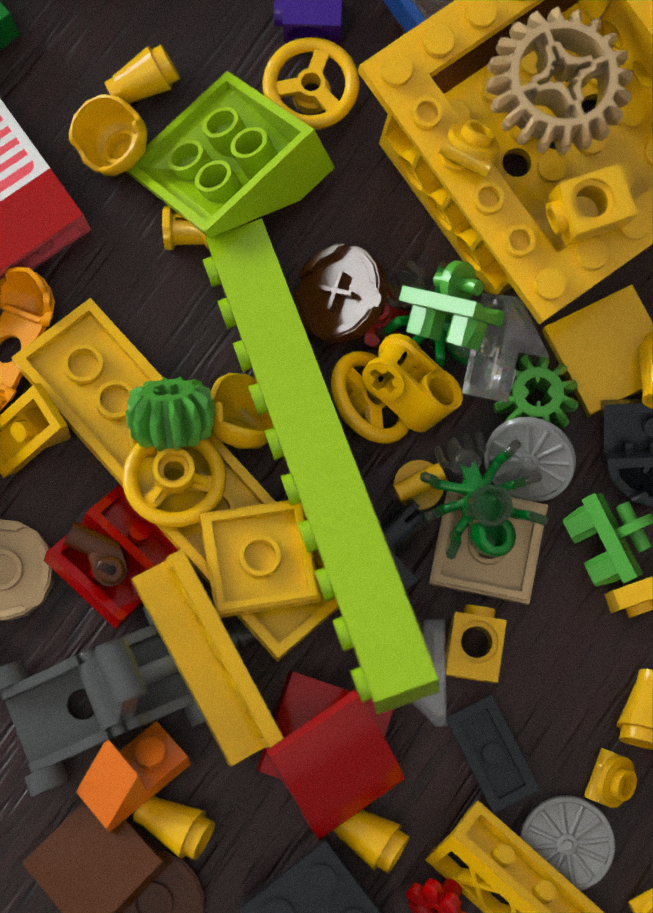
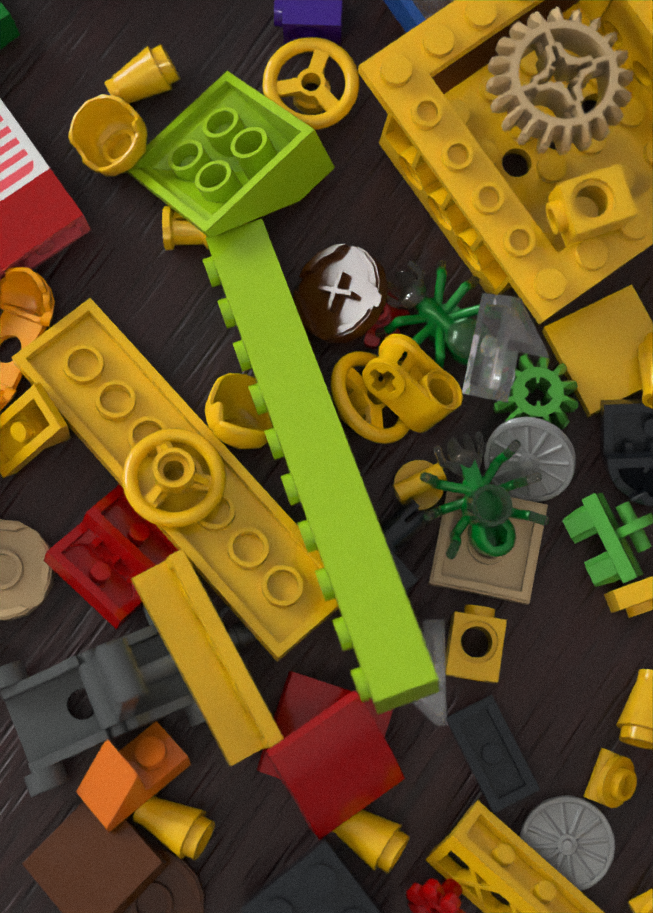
reddish brown arm [64,521,127,587] -> none
bright green gear [125,376,215,452] -> none
yellow tile [200,500,321,618] -> none
bright green hips [399,260,506,351] -> none
yellow plate [438,119,500,177] -> none

